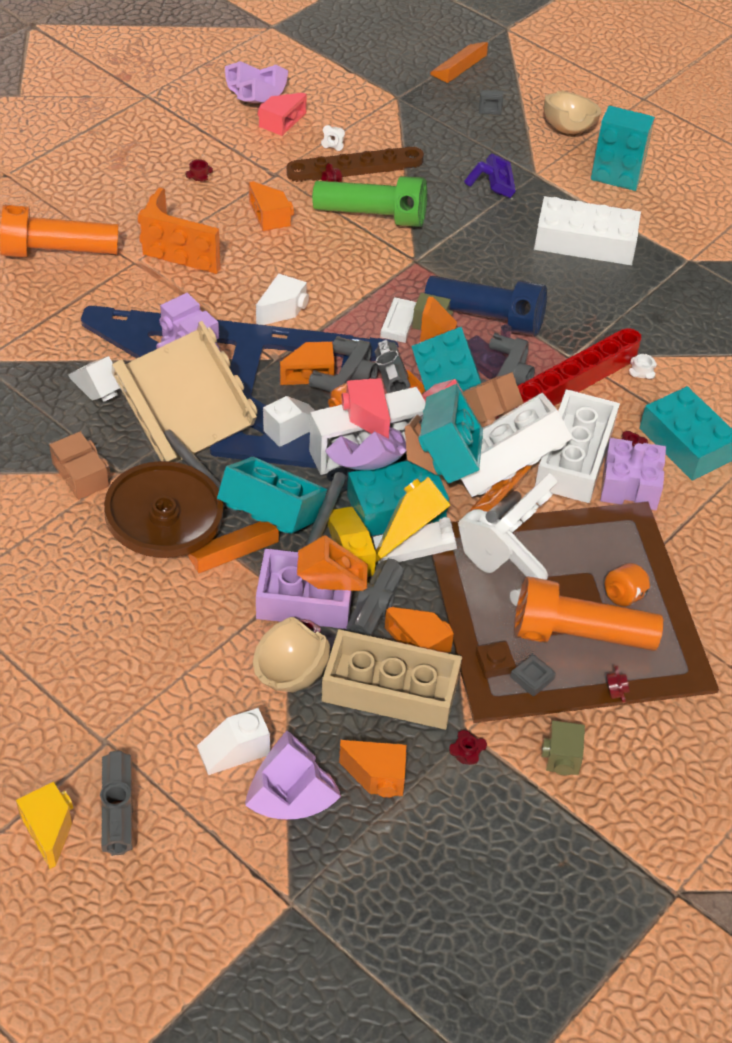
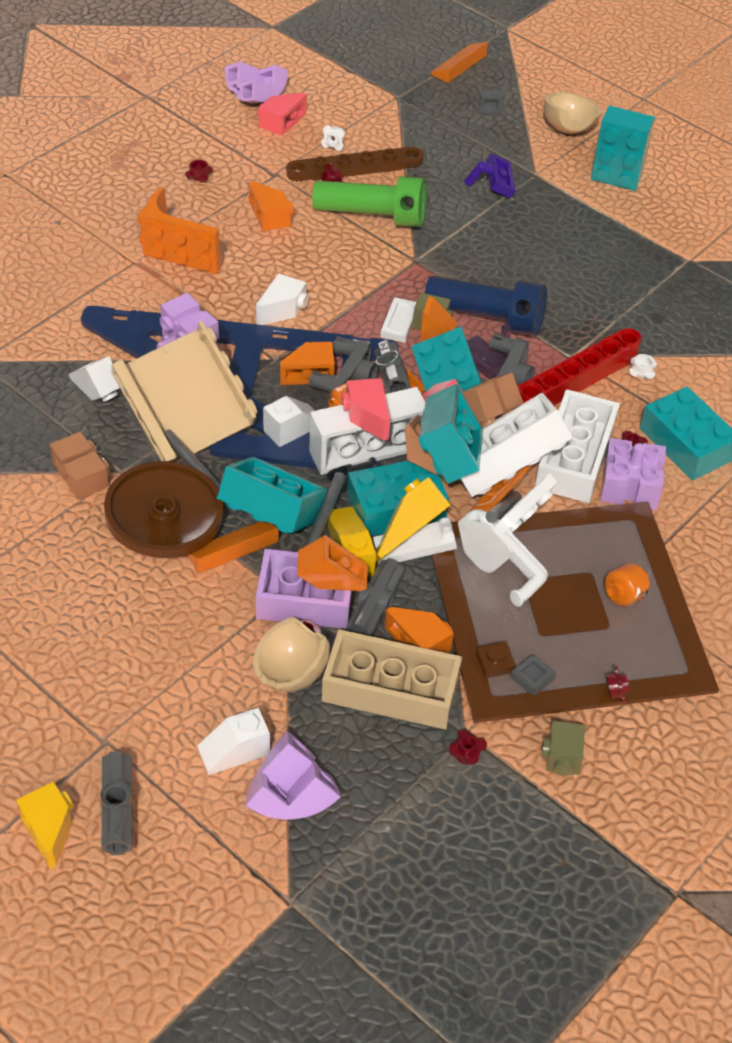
orange piece [0,205,119,258] -> none
lavender brick [325,426,406,470] -> none
orange slope [339,740,407,798] -> none
orange piece [514,576,663,651] -> none
white brick [534,196,641,265] -> none

